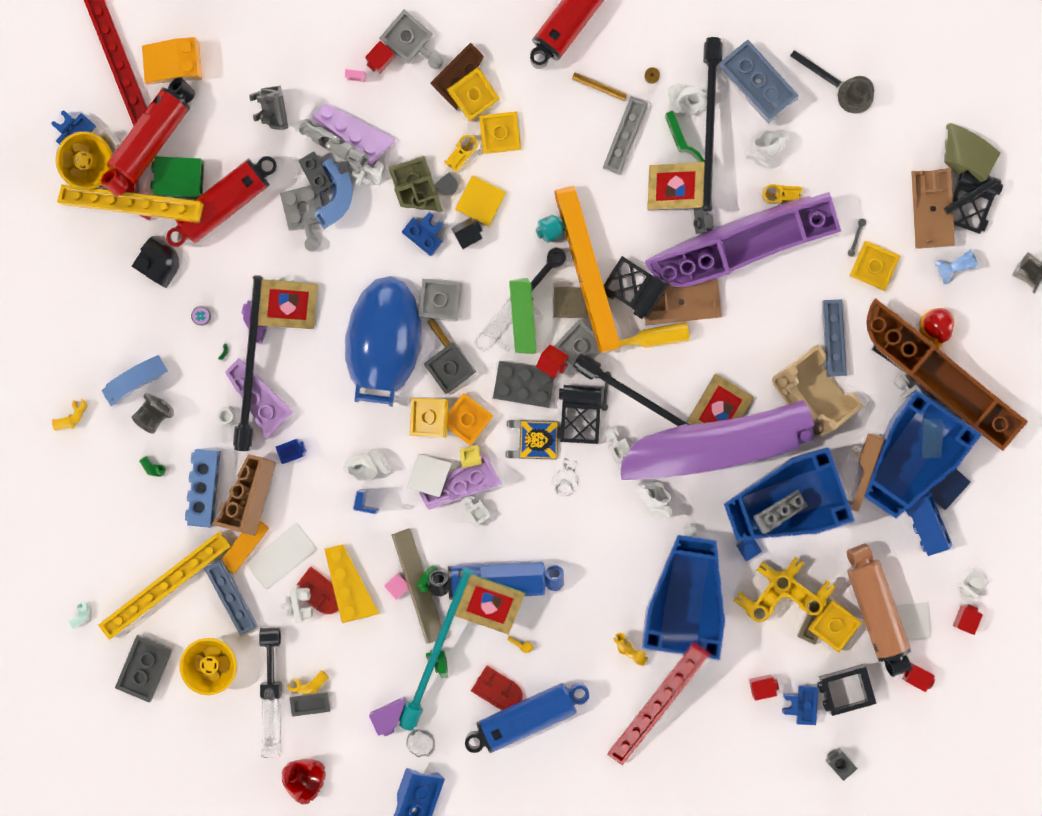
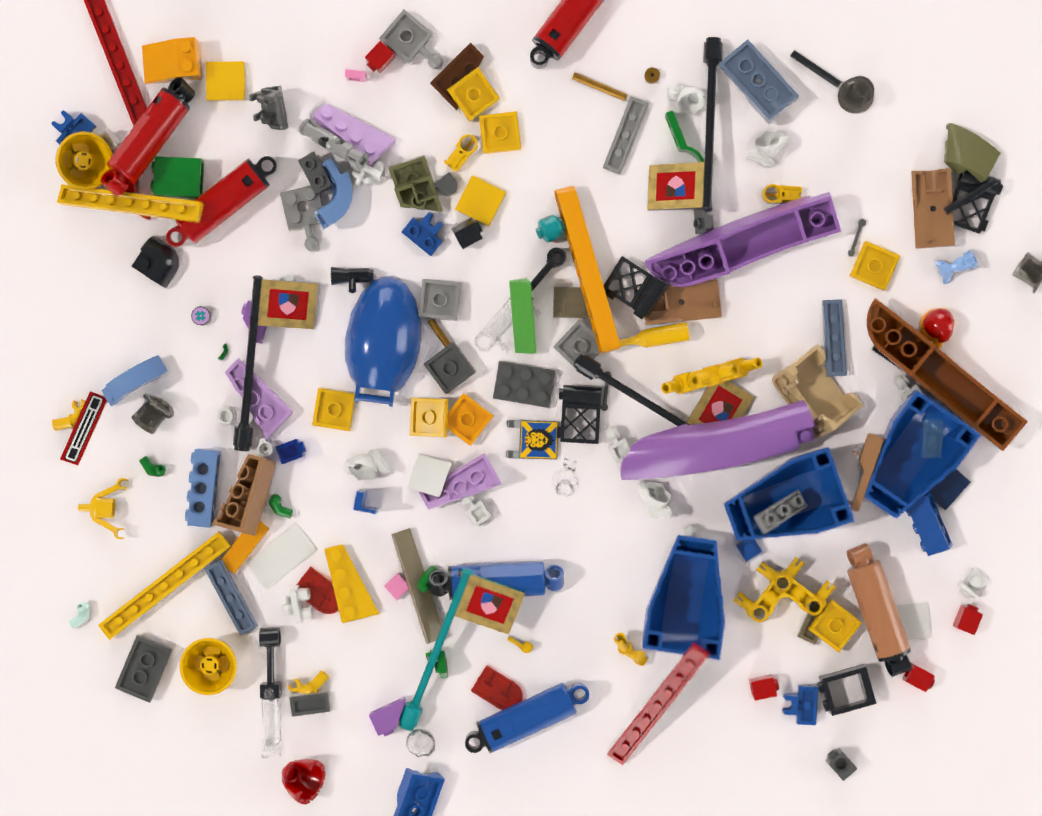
light yellow tile [460,445,482,468] -> none
red brick [536,344,569,379] -> none
none -> sticker [60,391,107,466]
none -> yellow piece [78,478,129,540]
none -> yellow tile [206,61,246,101]
none -> white plate [255,438,277,460]
none -> green arm [269,494,293,519]
none -> yellow tile [312,388,355,431]
none -> black piece [331,267,374,293]
none -> yellow pin [661,357,763,395]

